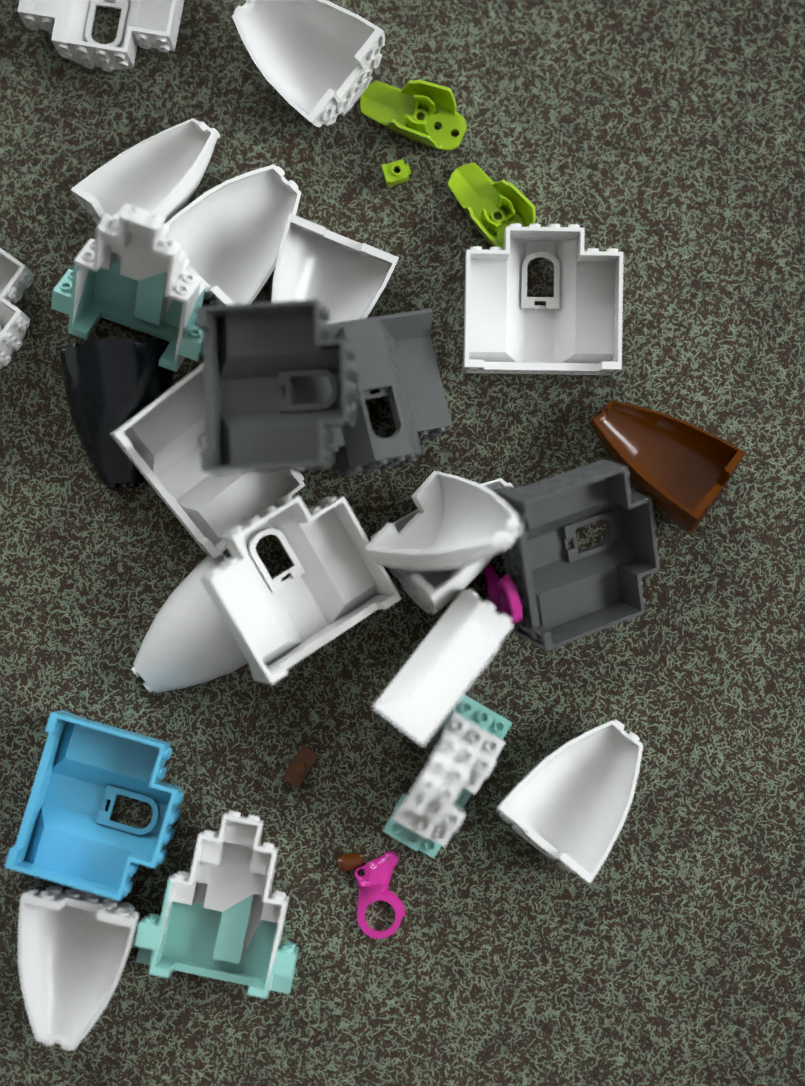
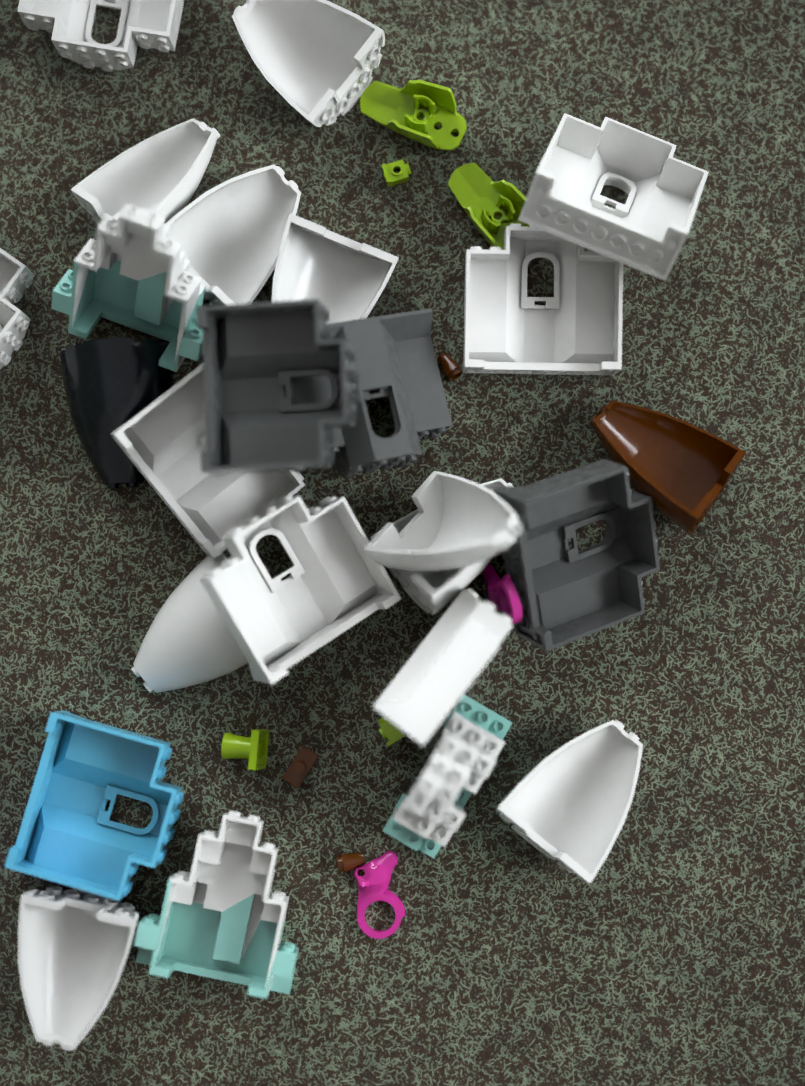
none -> lime plant [221,729,270,770]
none -> lime brick [378,716,405,746]
none -> reddish brown cone [437,352,463,381]
none -> white panel [518,113,708,281]

